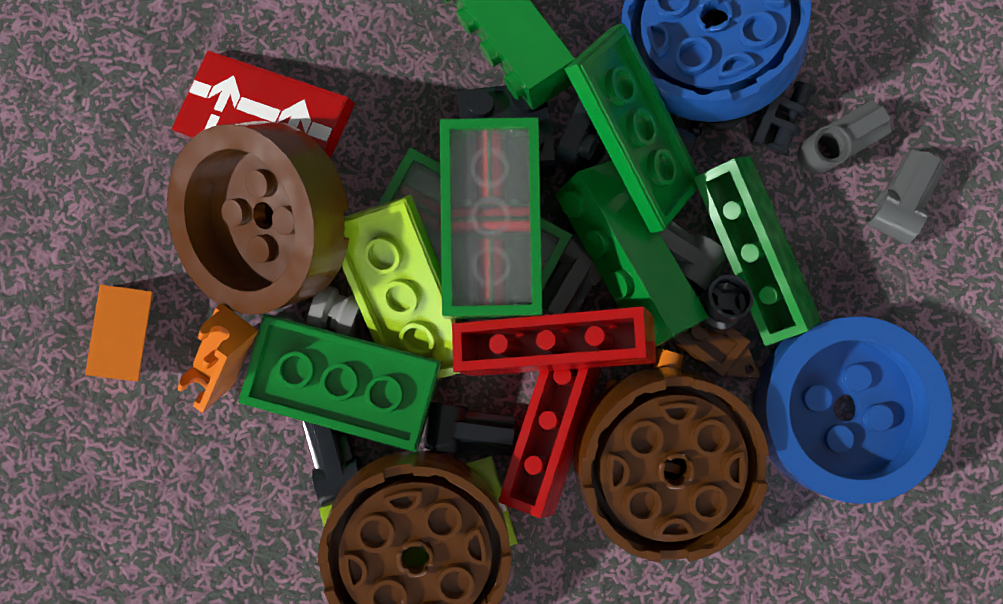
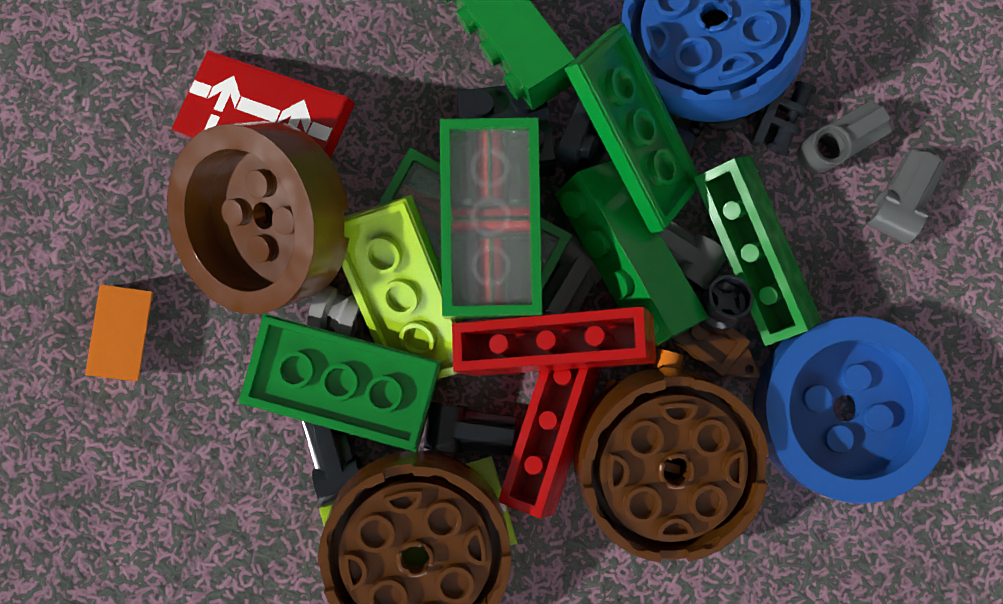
orange hinge [178,303,258,413] -> none

